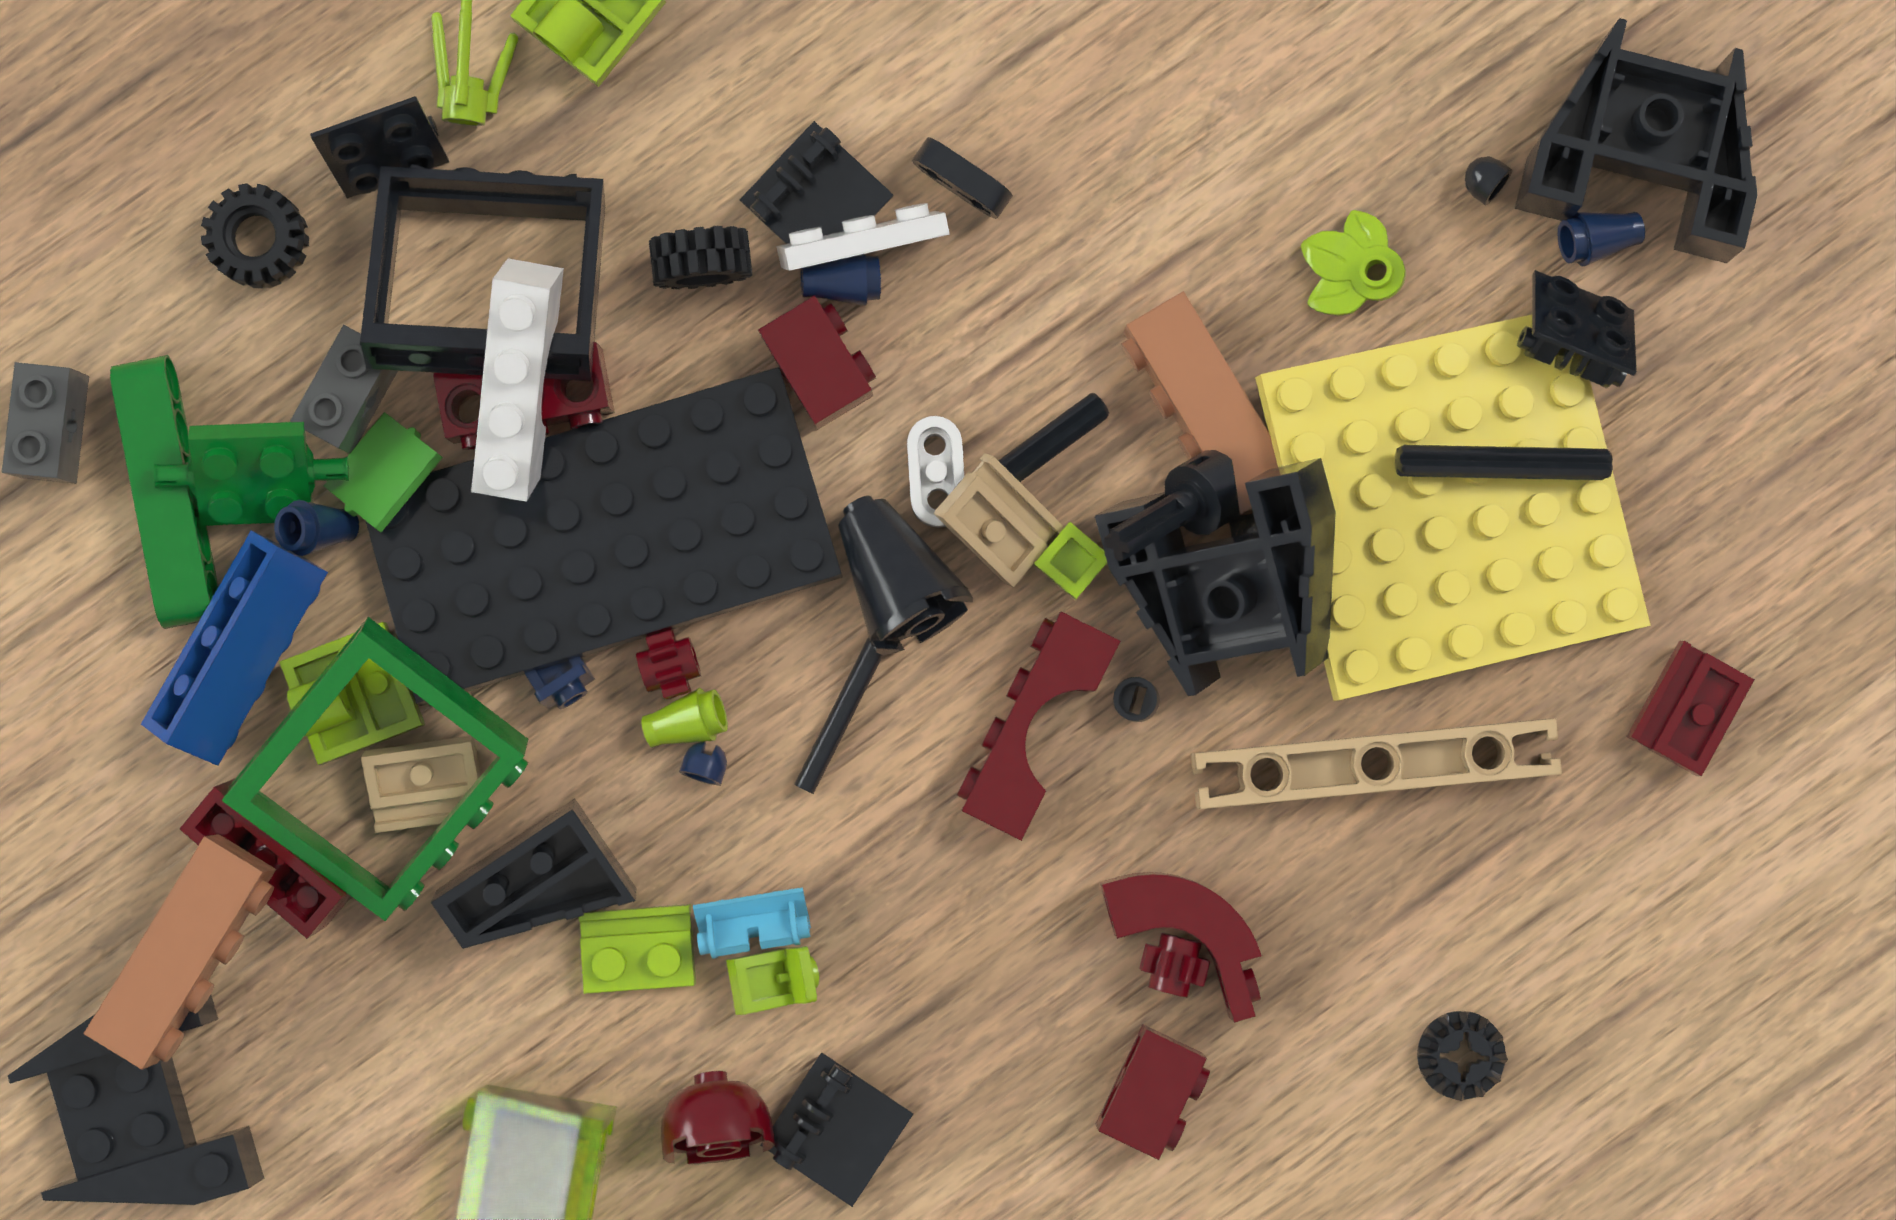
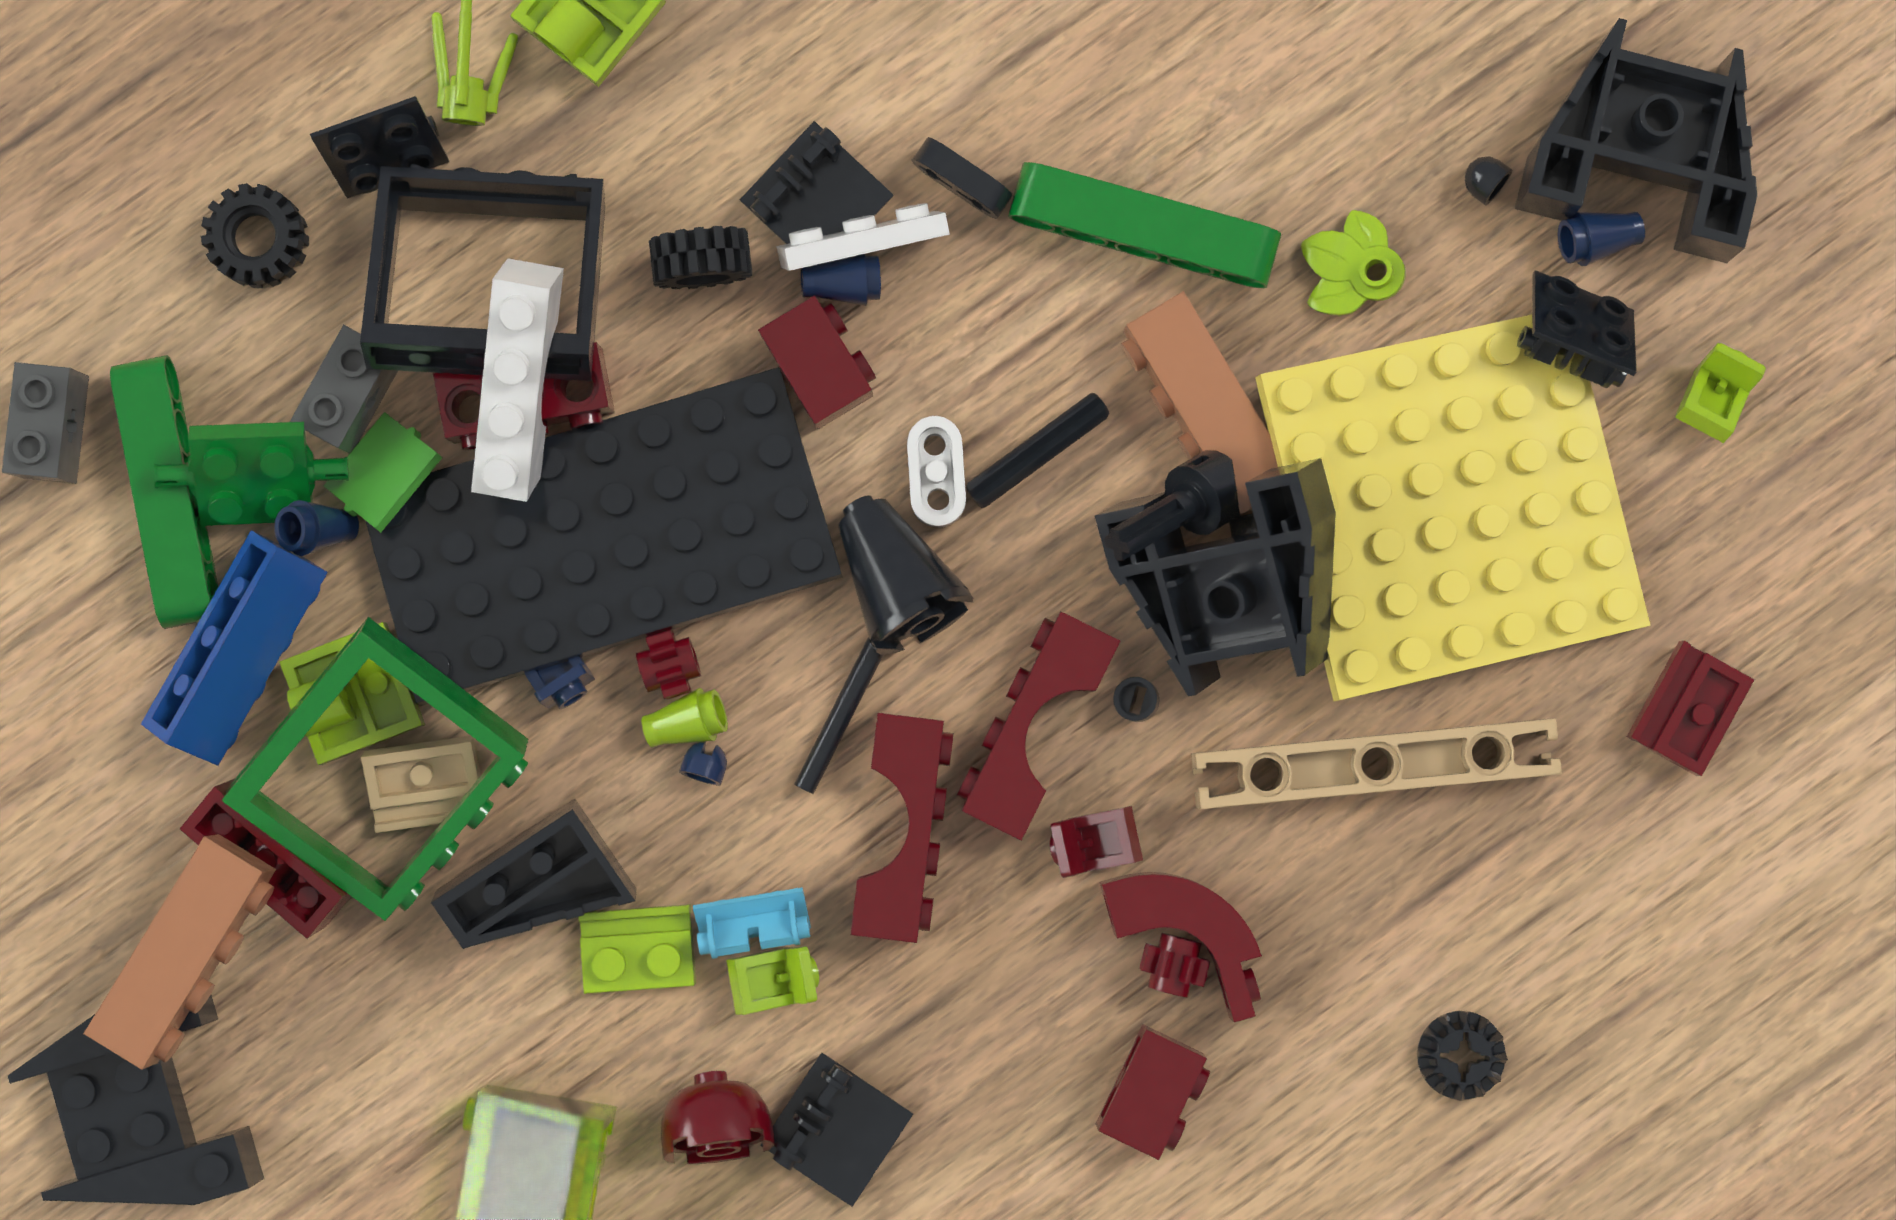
tan plate [933,453,1065,587] -> none
lime plate [1034,522,1107,600] -> none
black axle [1395,445,1613,480] -> none
none -> dark red arch [850,713,954,943]
none -> green beam [1008,162,1281,288]
none -> dark red bracket [1050,806,1143,878]
none -> lime bracket [1675,343,1766,443]

